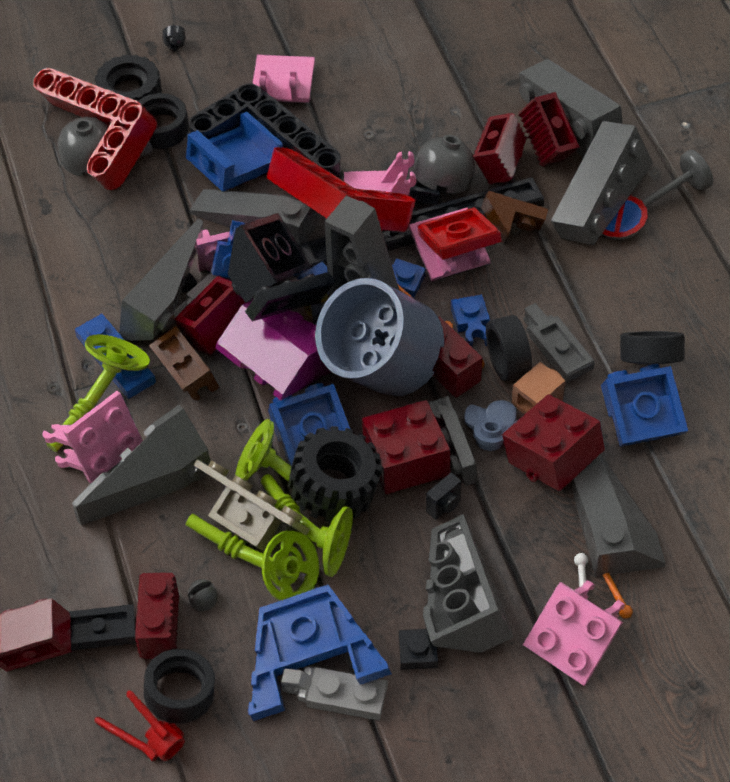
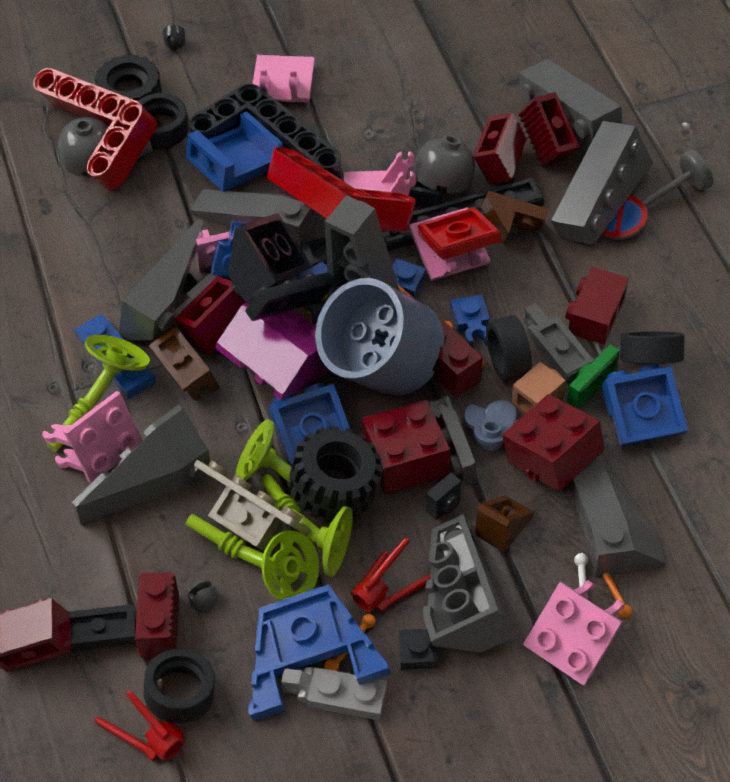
none -> orange hinge [324,614,376,672]
none -> red plant [350,538,430,613]
none -> reddish brown slope [475,495,534,553]
none -> dark red brick [565,266,629,345]
none -> green plate [567,344,620,410]

